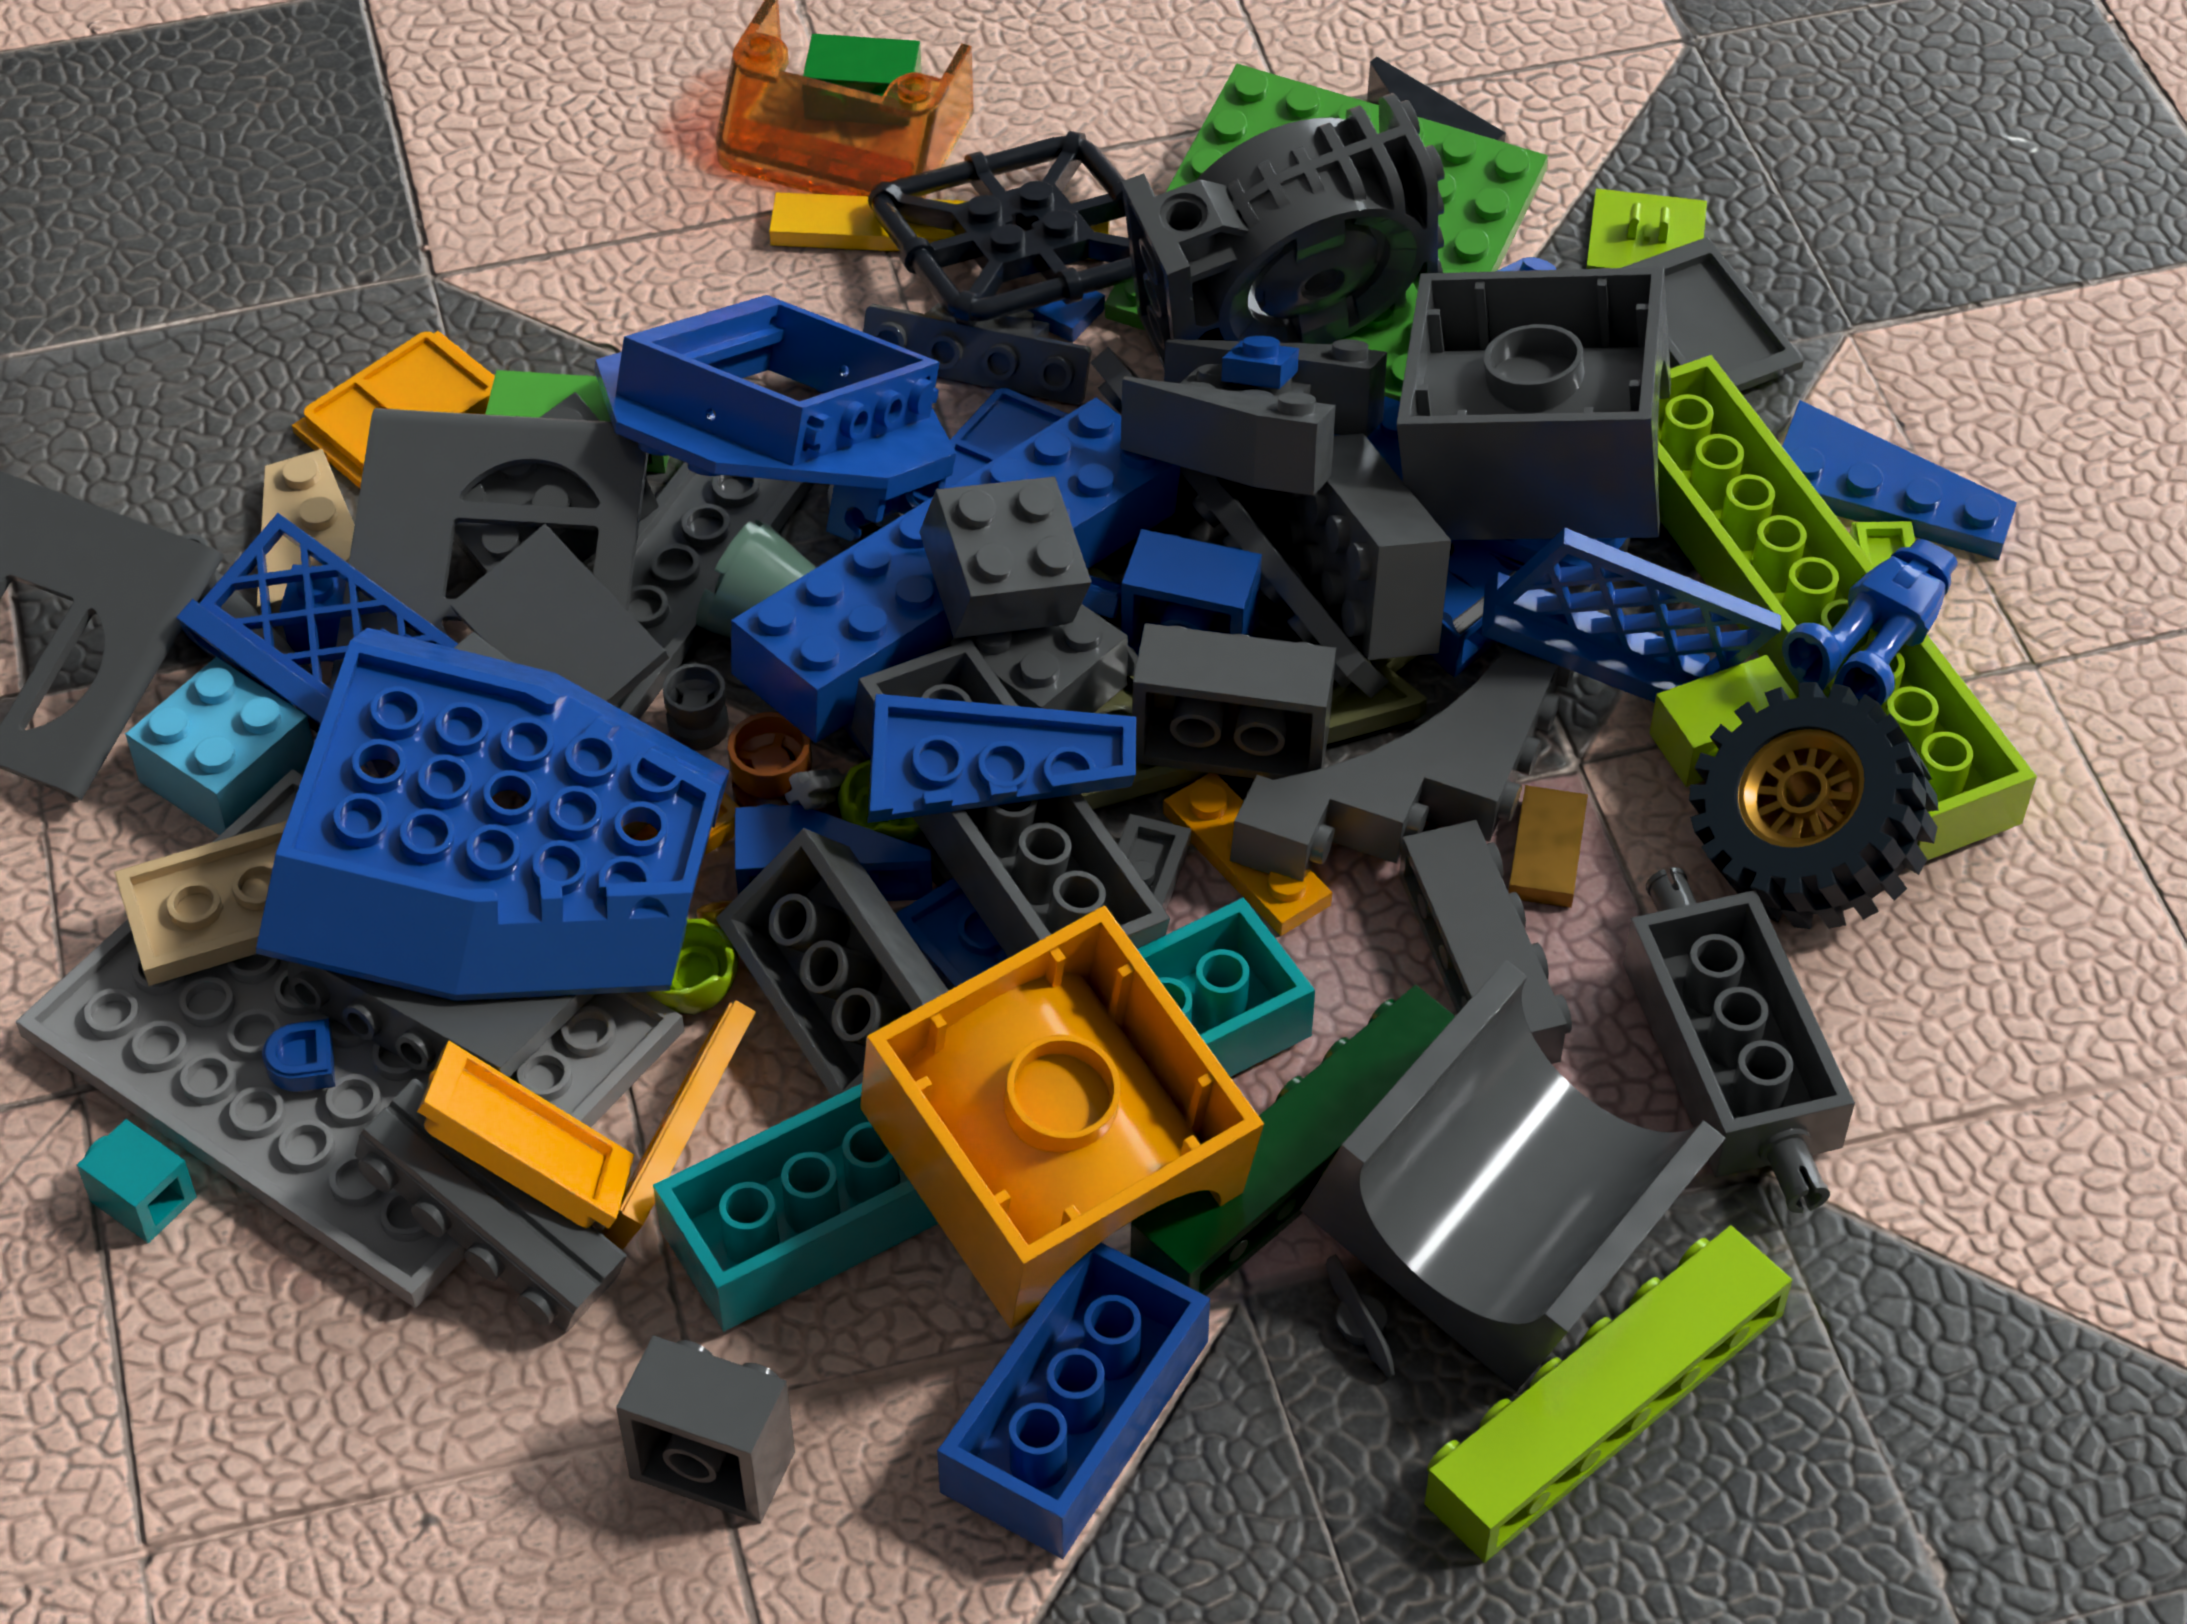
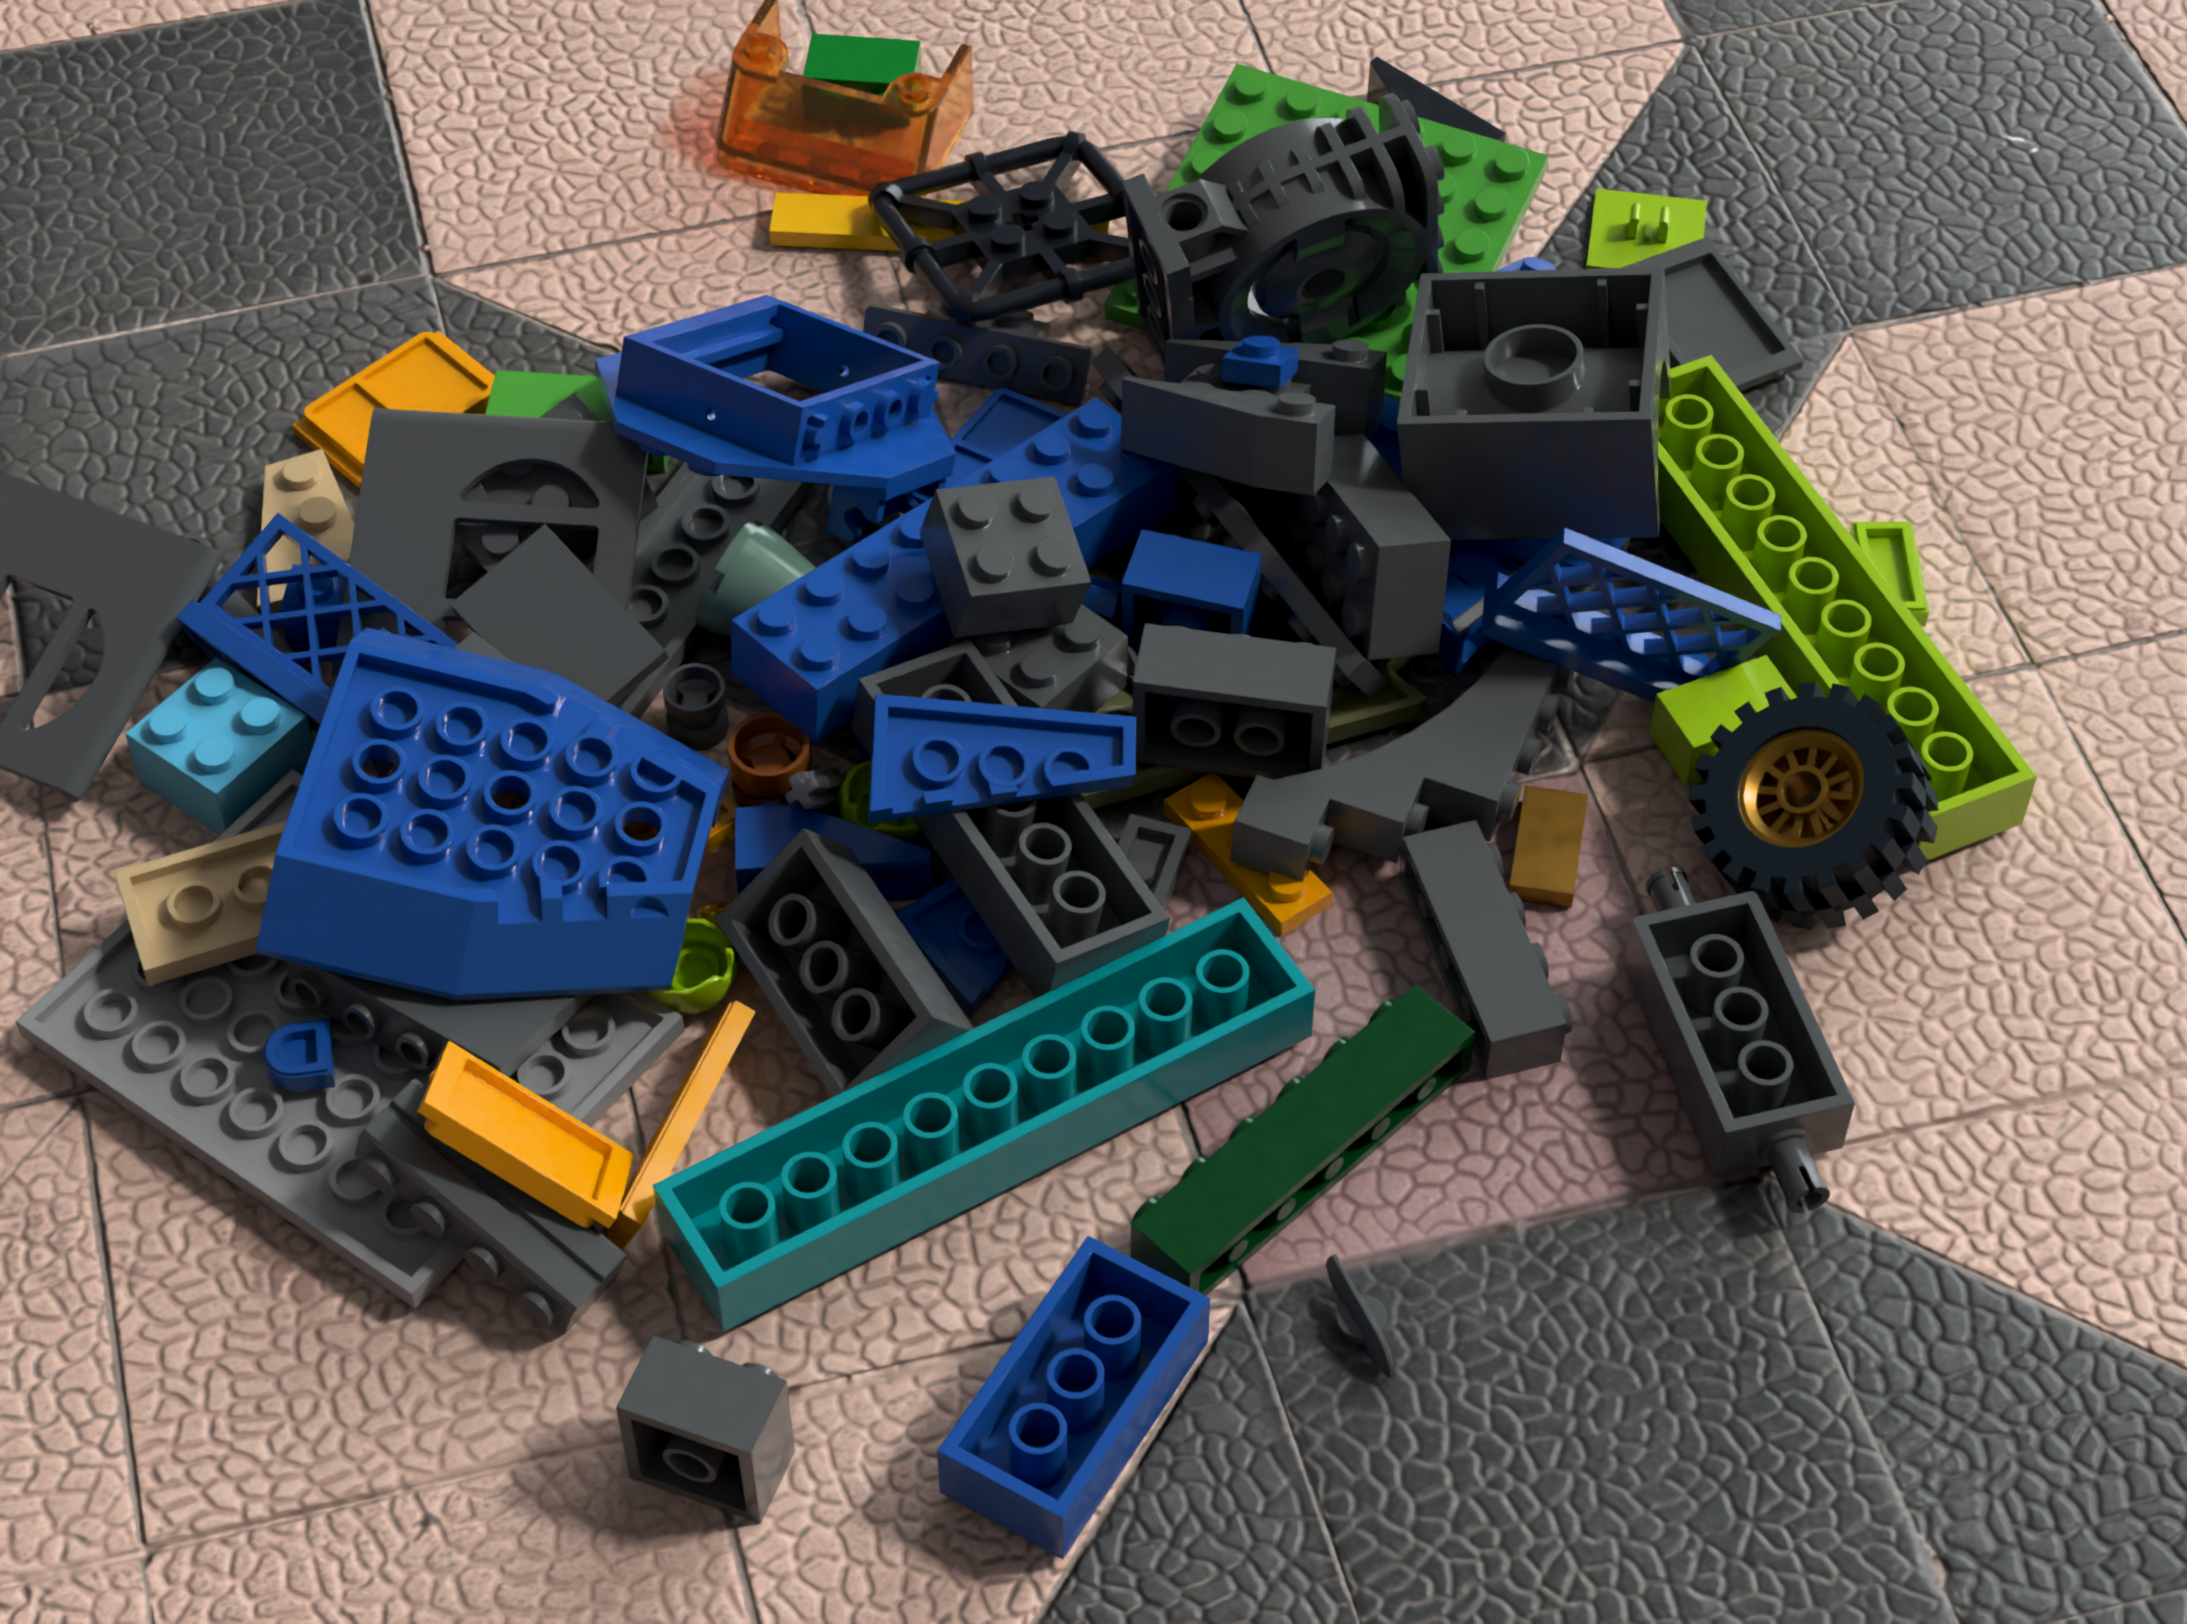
teal brick [76,1119,197,1243] -> none
light orange piece [860,905,1264,1329] -> none
blue tile [1027,291,1105,343] -> none
dark grey piece [1300,959,1726,1392] -> none
lime brick [1424,1225,1793,1563] -> none
blue wing [1782,400,2017,560] -> none
blue piece [1782,539,1958,706] -> none

